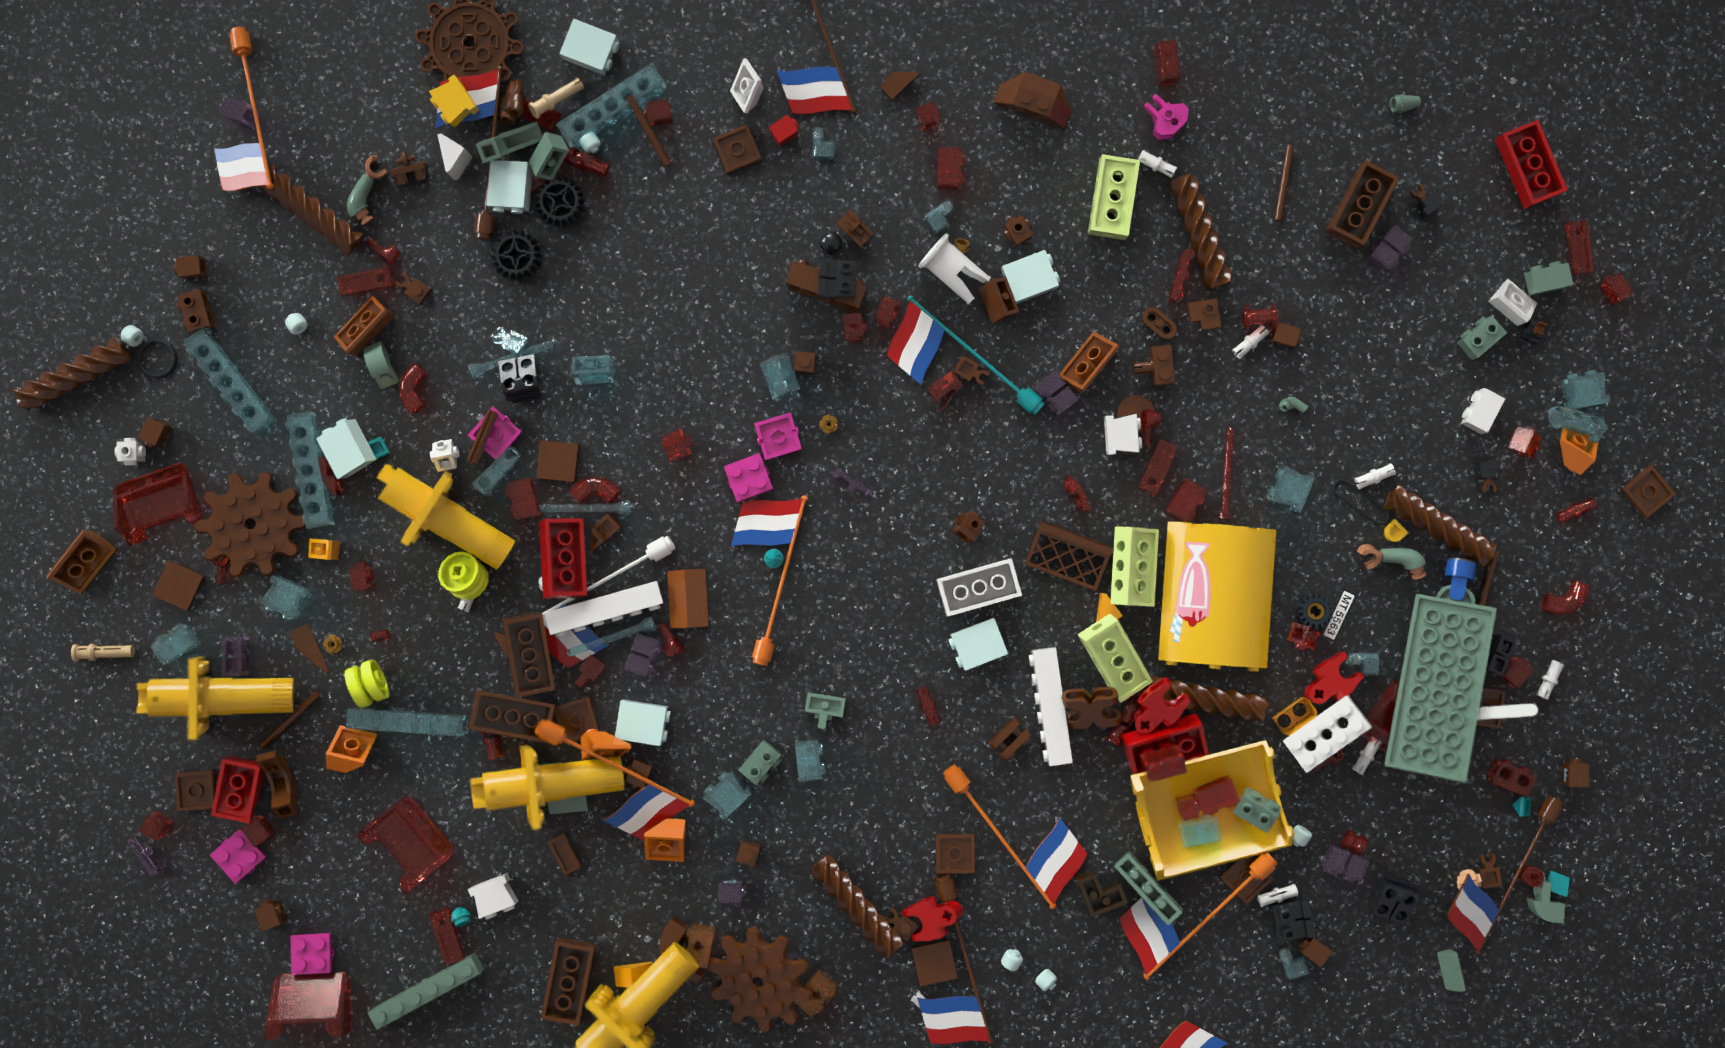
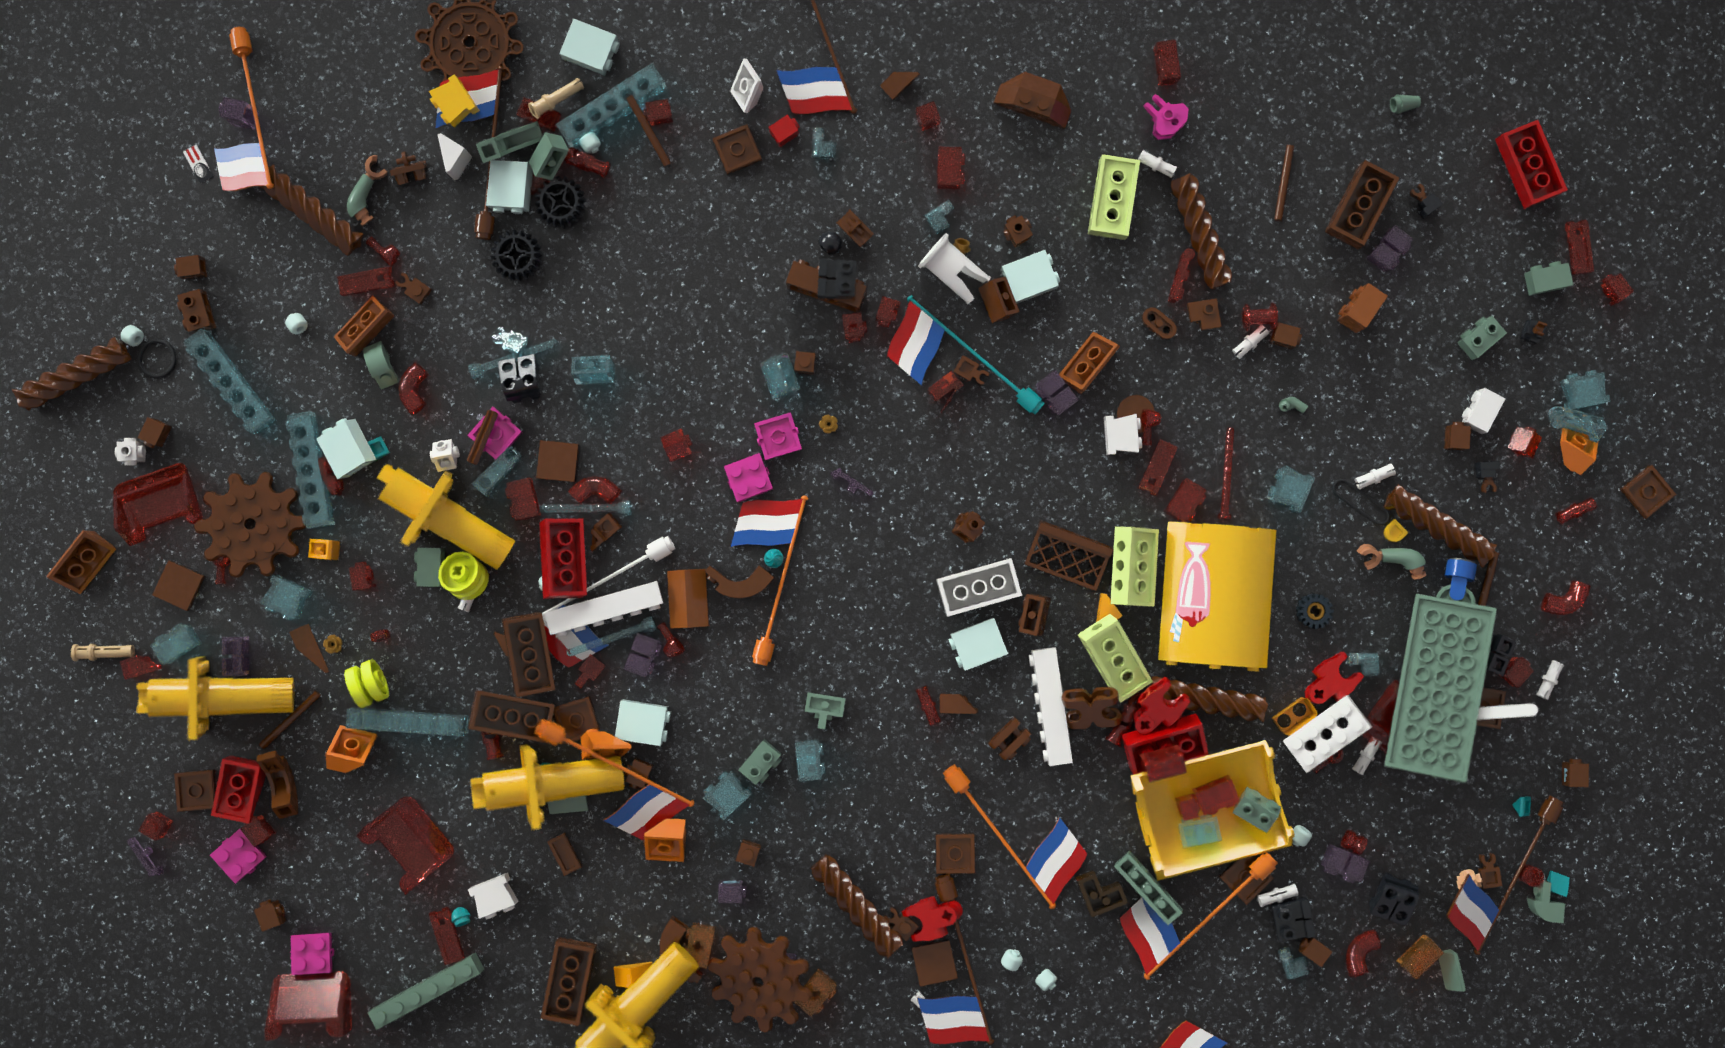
reddish brown rock [497,79,524,125] -> none
clear red slope [1063,475,1091,512] -> none
reddish brown brick [1132,345,1175,387] -> none
clear red brick [1286,622,1320,651] -> none
sticker [1321,588,1357,643] -> none
clear red brick [1486,758,1537,798] -> none
white slope [1488,279,1537,326] -> none
none -> clear red slope [120,655,162,680]
none -> sticker [183,145,213,183]
none -> sand green brick [414,548,445,587]
none -> reddish brown arch [705,565,775,598]
none -> reddish brown slope [940,693,978,714]
none -> reddish brown brick [1019,594,1051,636]
none -> dark orange brick [1337,283,1388,333]
none -> clear red cylinder [1345,929,1382,978]
none -> clear orange brick [1396,934,1444,980]
none -> reddish brown brick [1444,422,1471,450]

